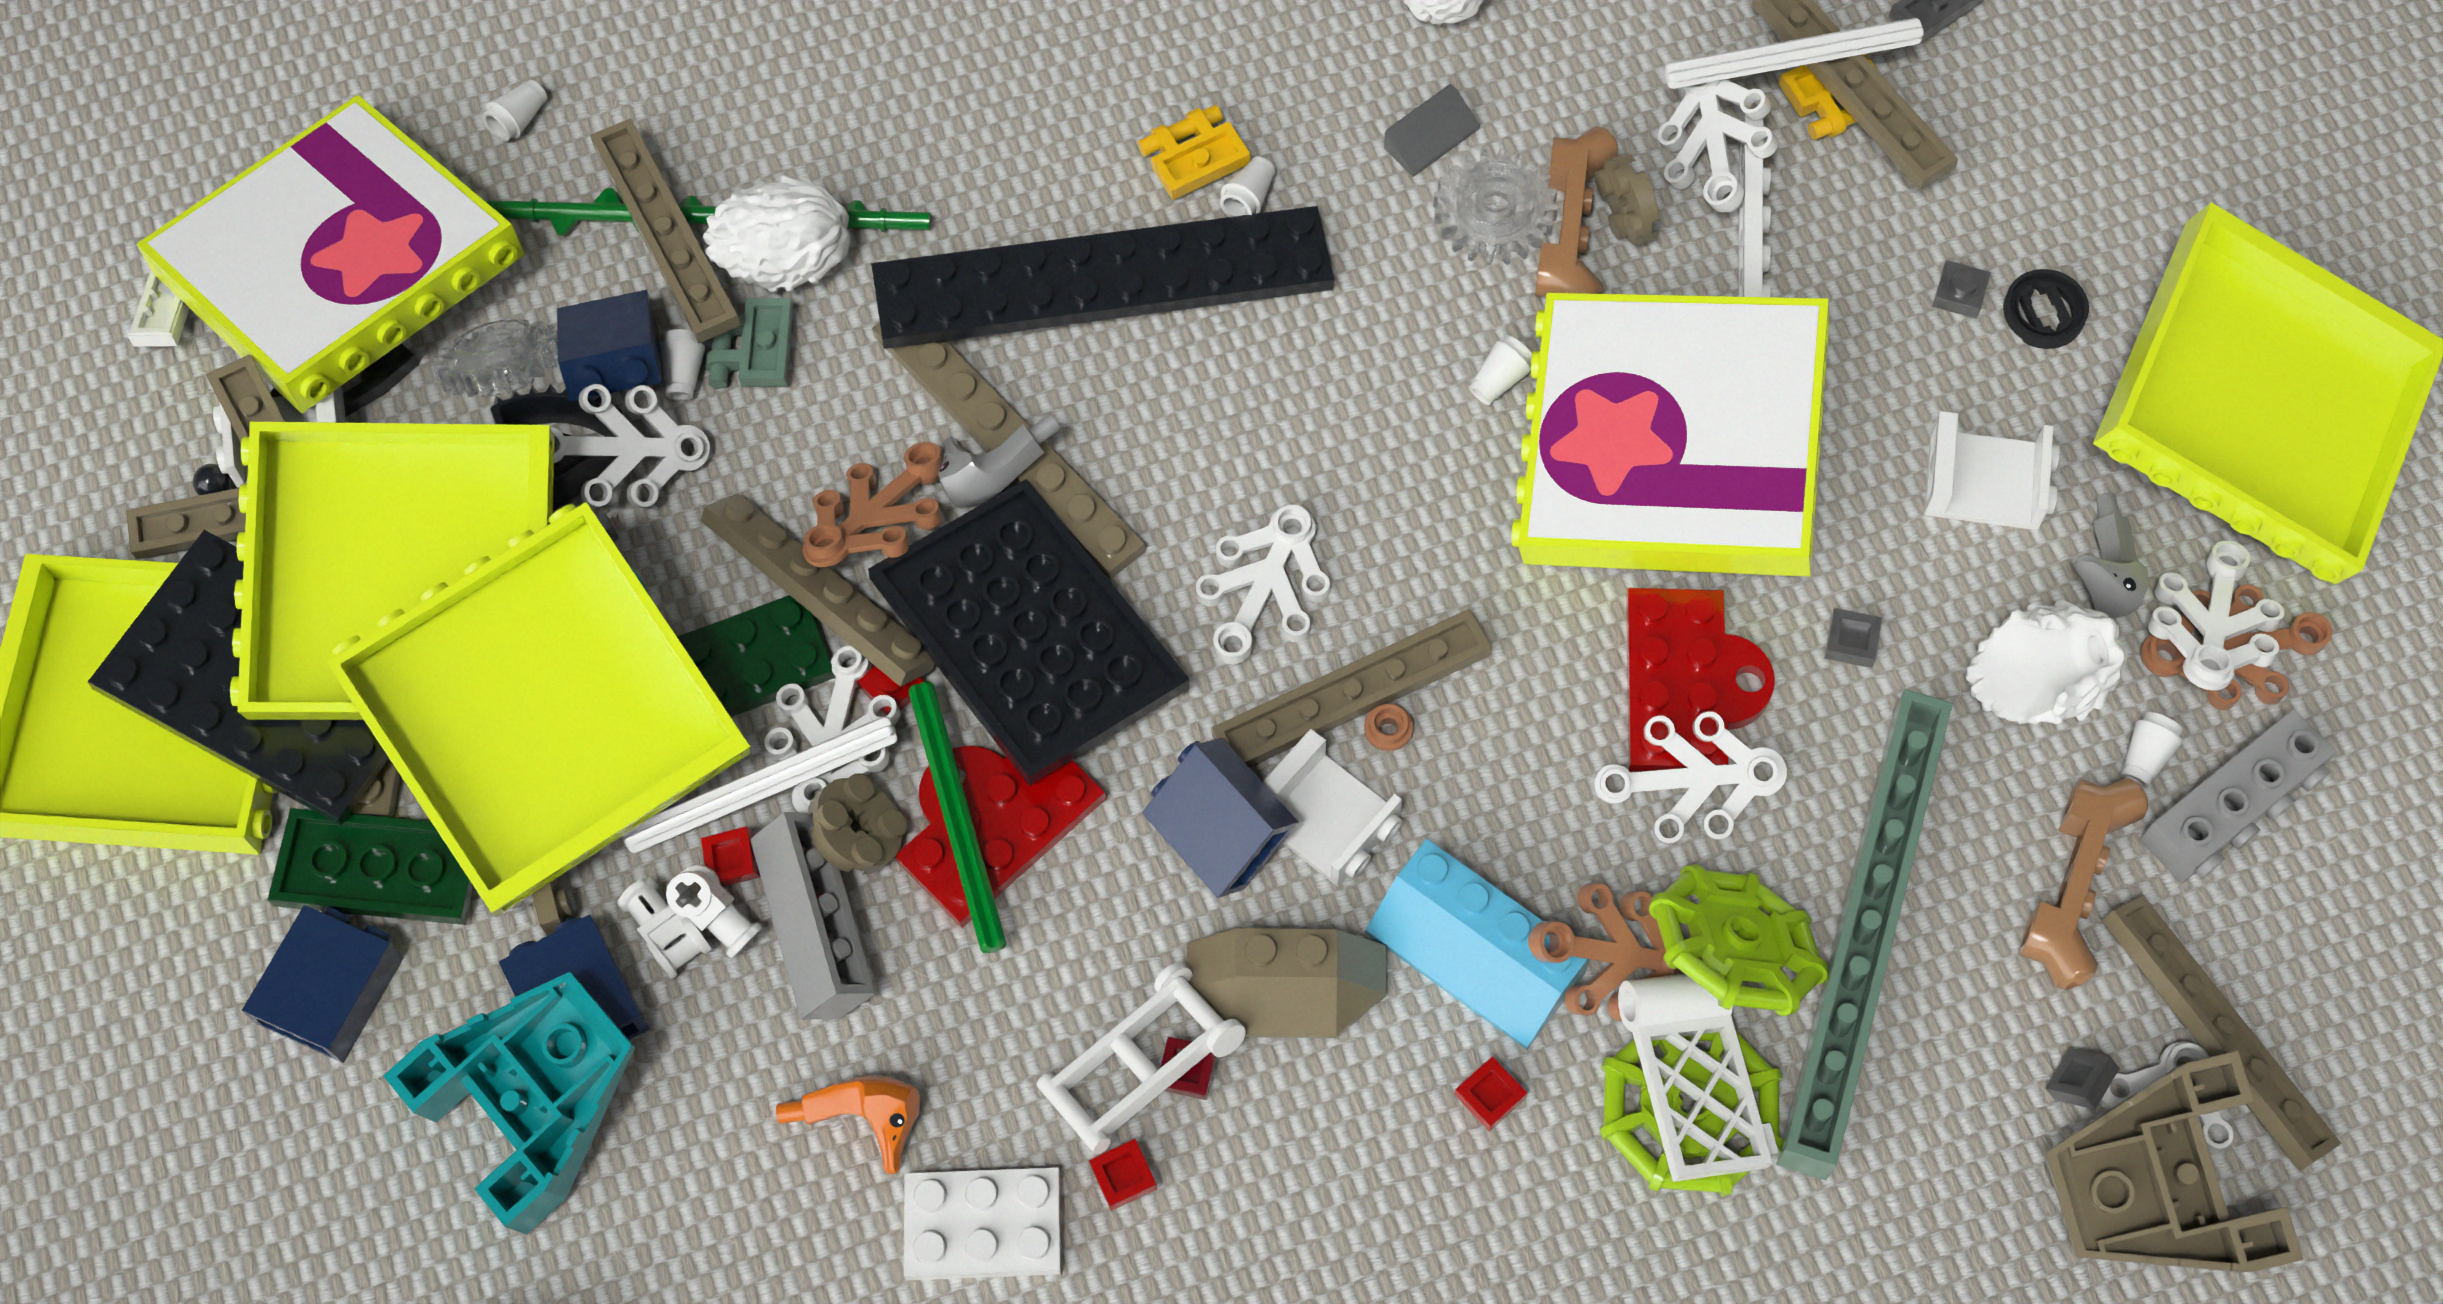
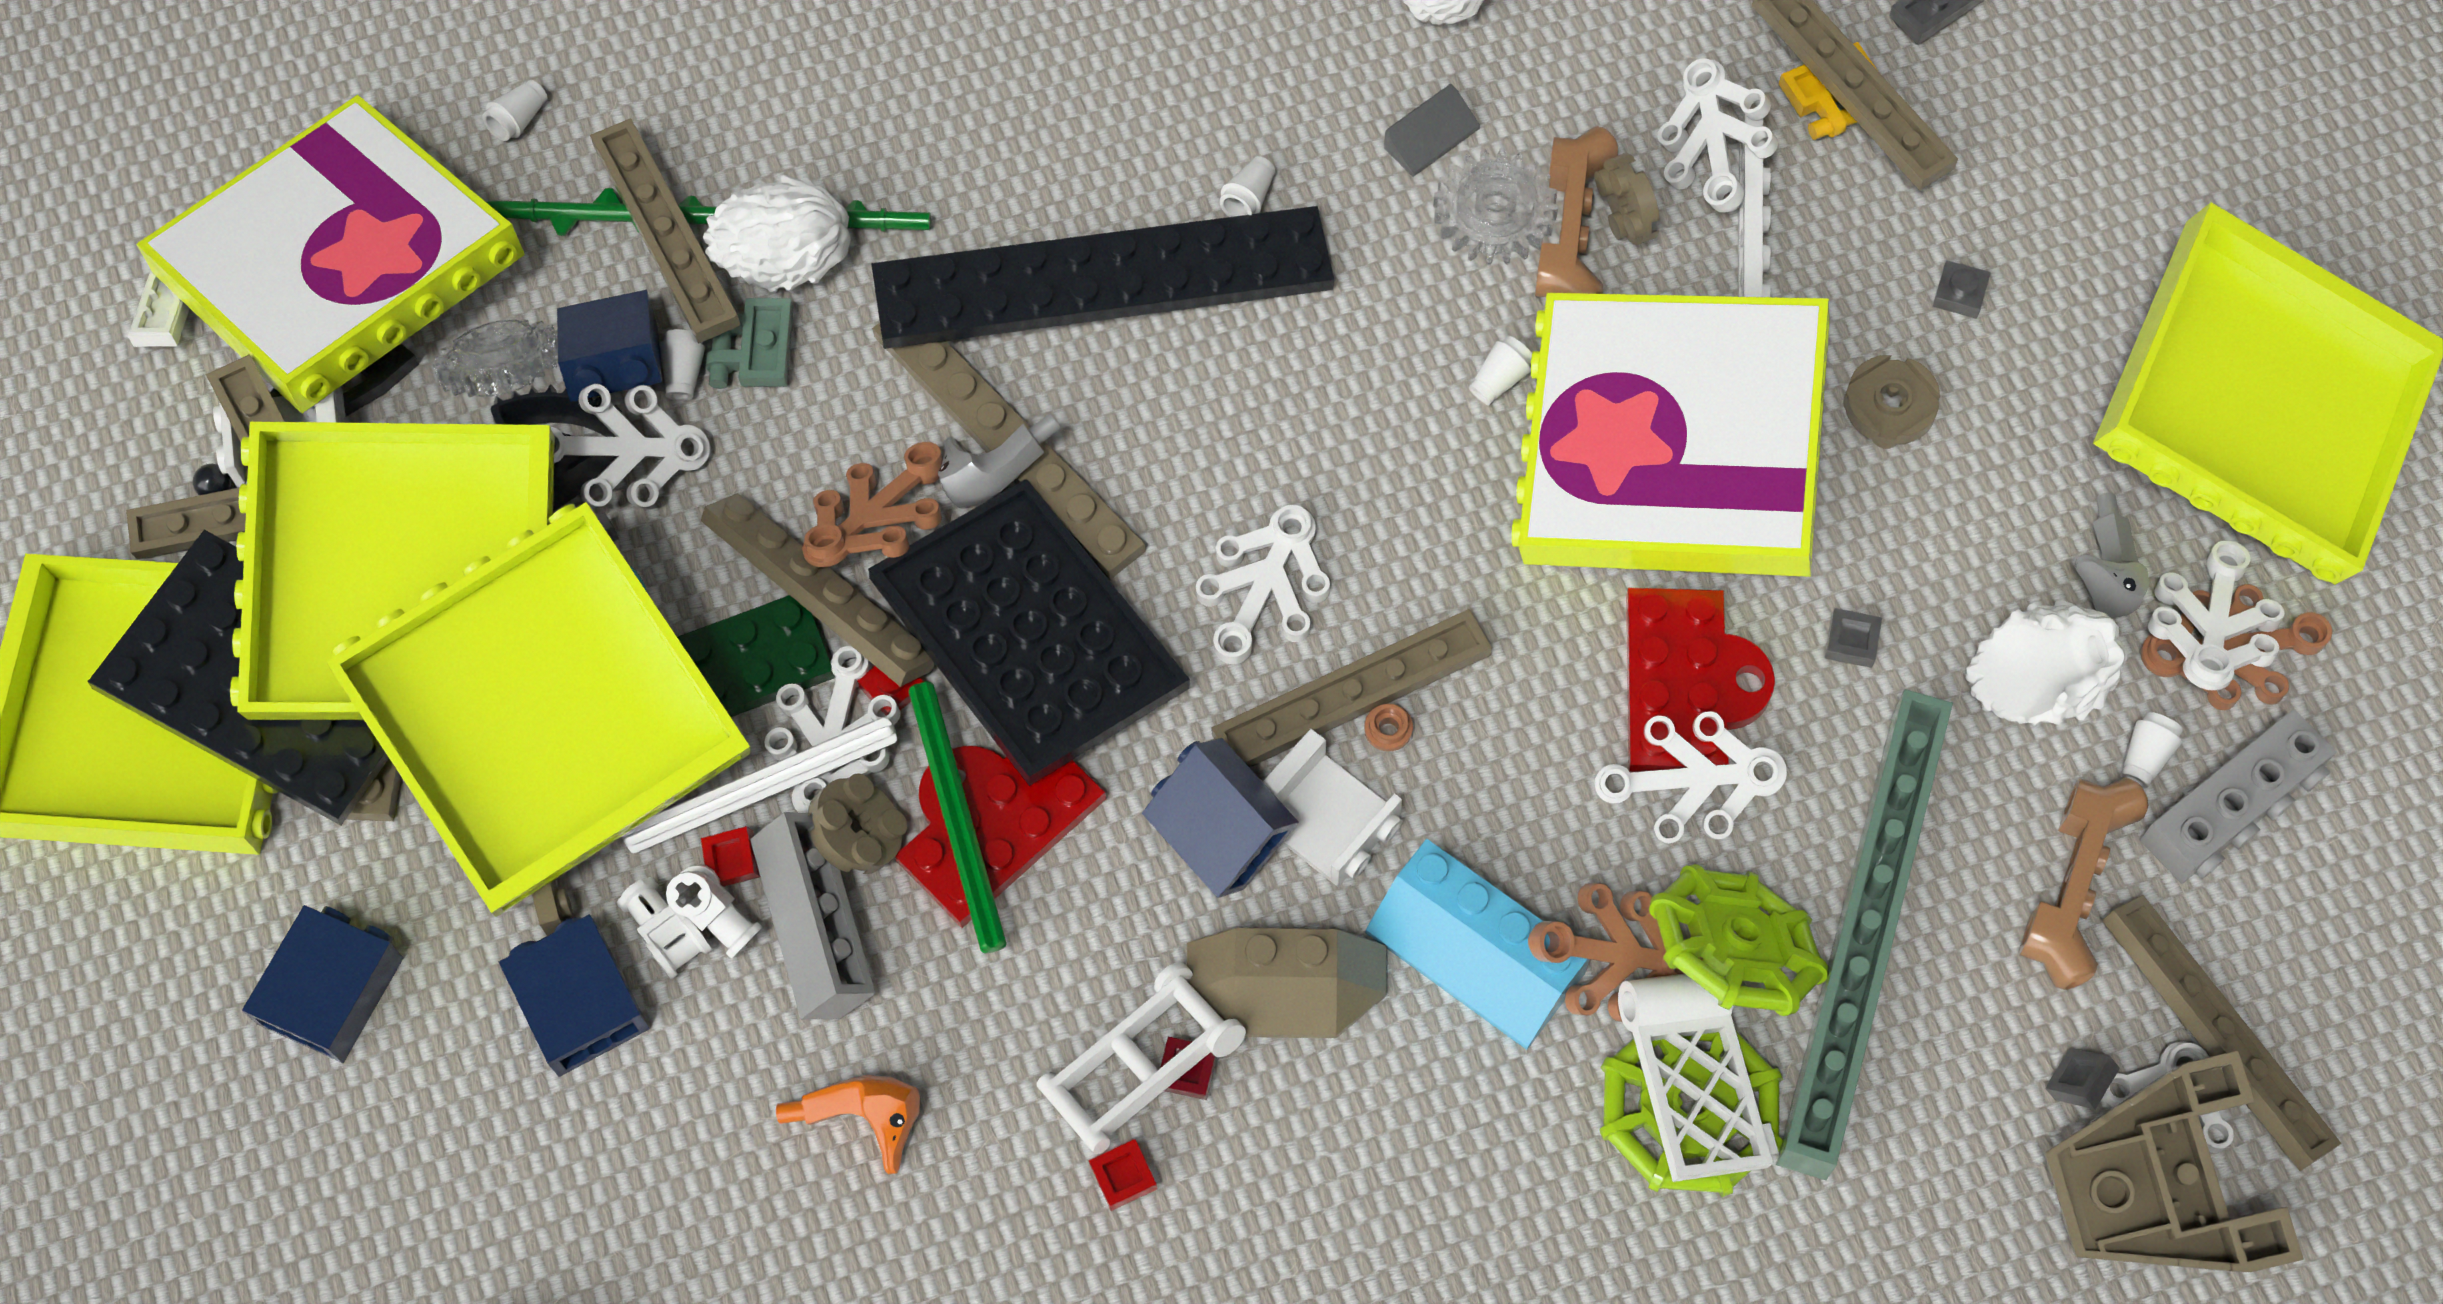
dark green plate [267,808,474,925] -> none
teal wedge [383,972,635,1235] -> none
white plate [903,1167,1061,1281] -> none
yellow plate [1137,104,1251,201] -> none
red plate [1454,1056,1528,1132] -> none
white axle [1664,18,1924,89] -> none
white panel [1924,411,2060,530] -> none
black piece [2003,269,2089,349] -> none
none -> dark tan plate [1843,355,1940,449]

